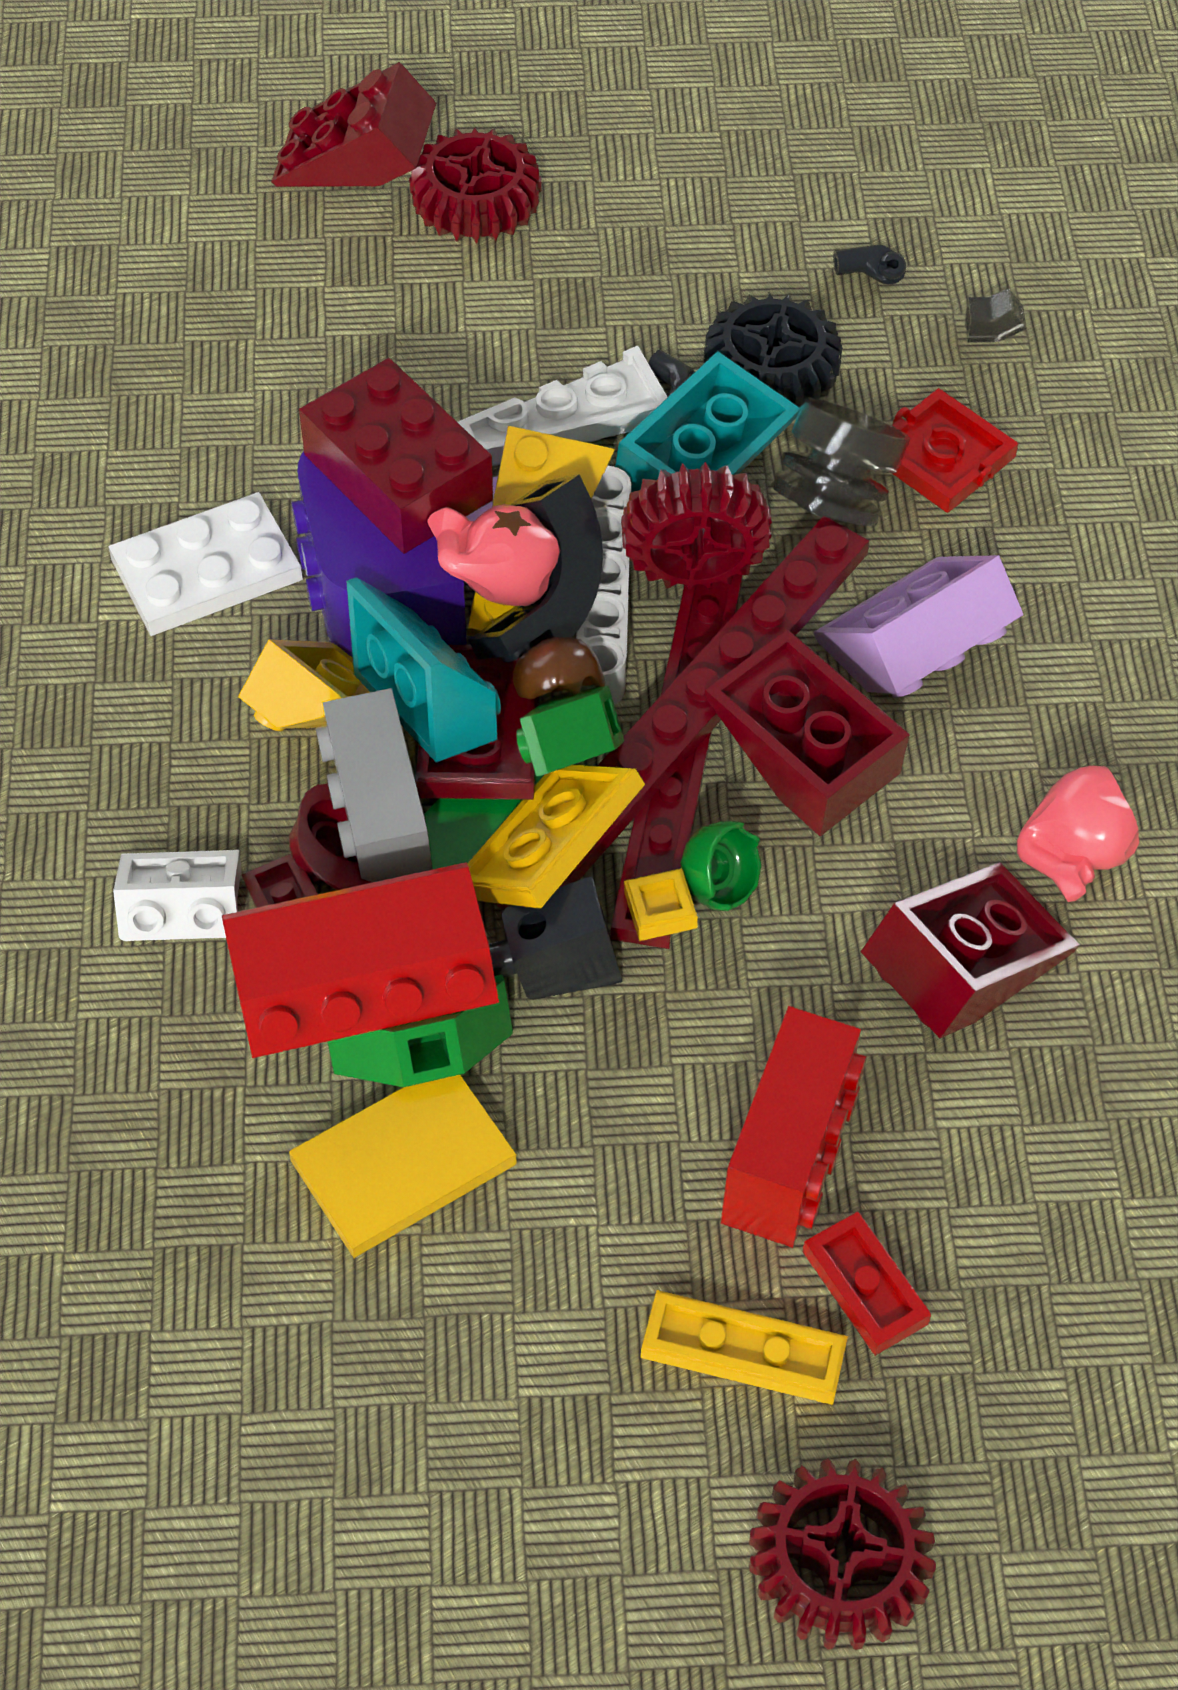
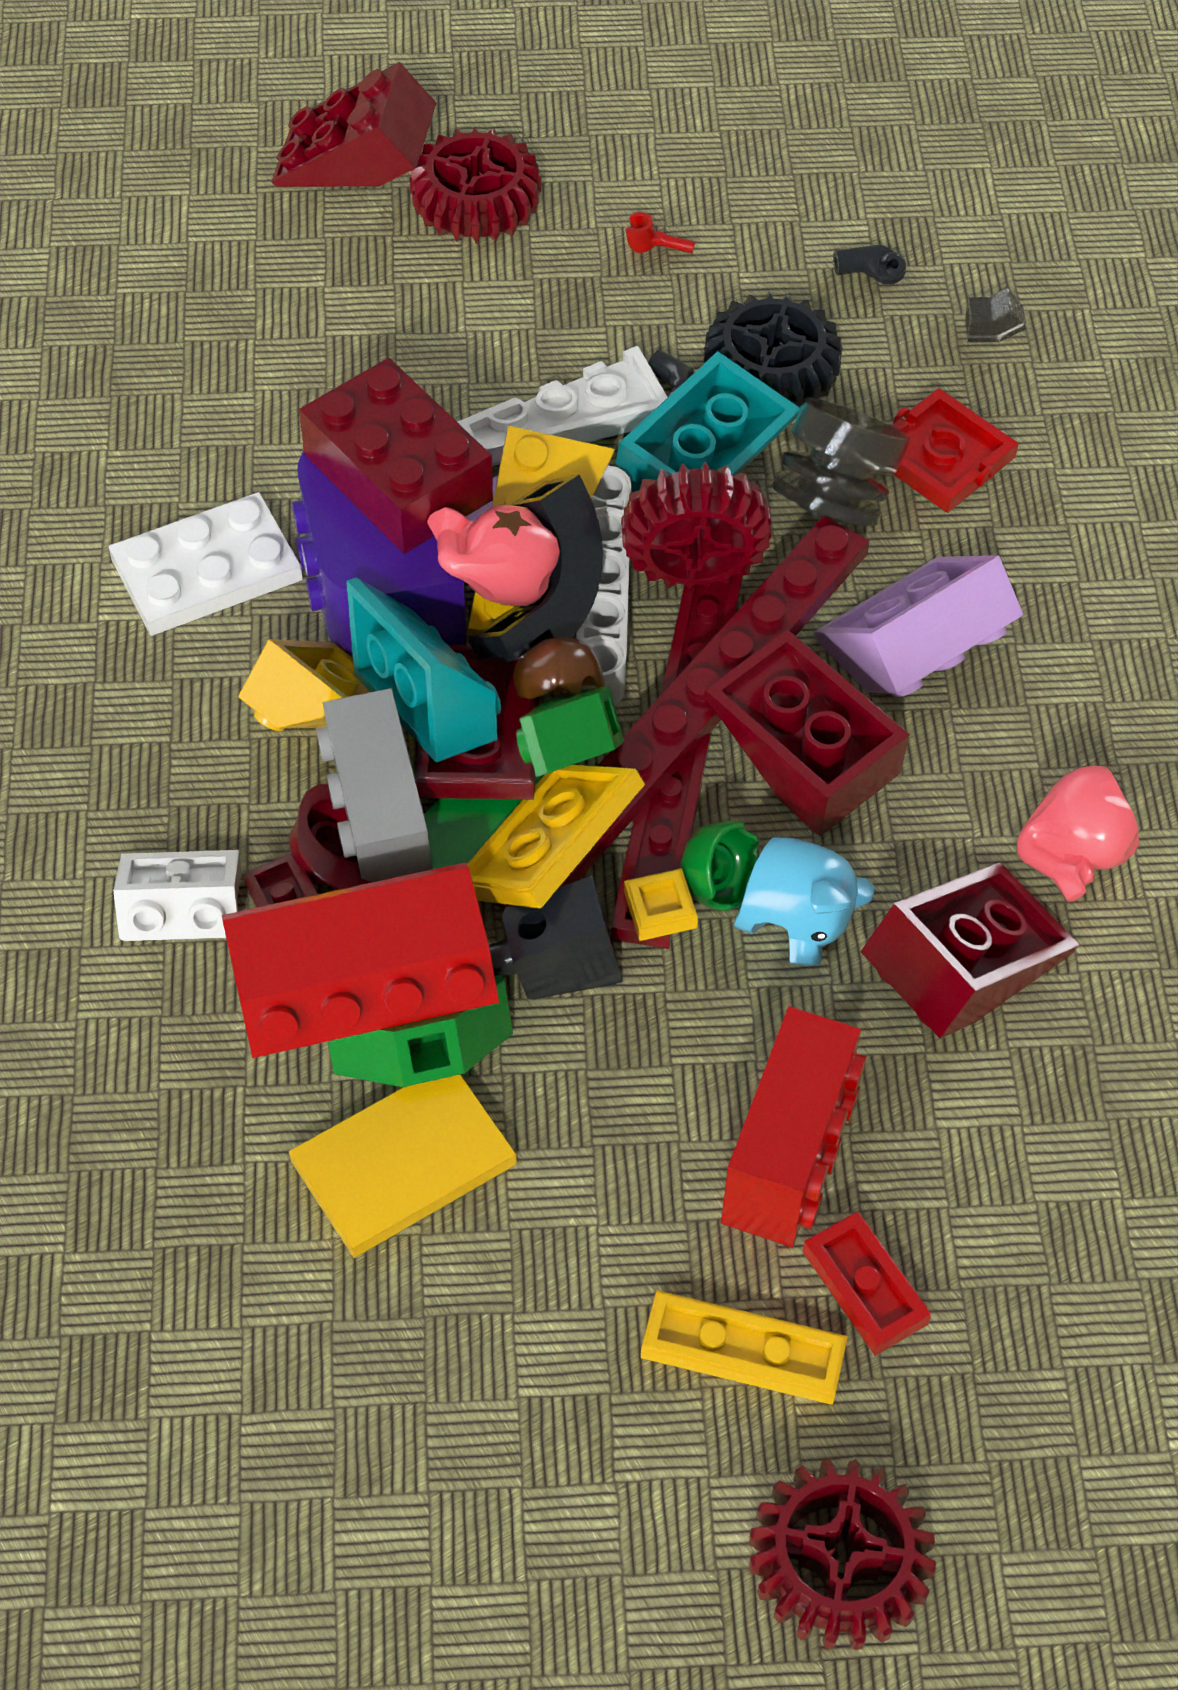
none -> red hand [625,212,696,254]
none -> medium azure piece [734,837,875,966]

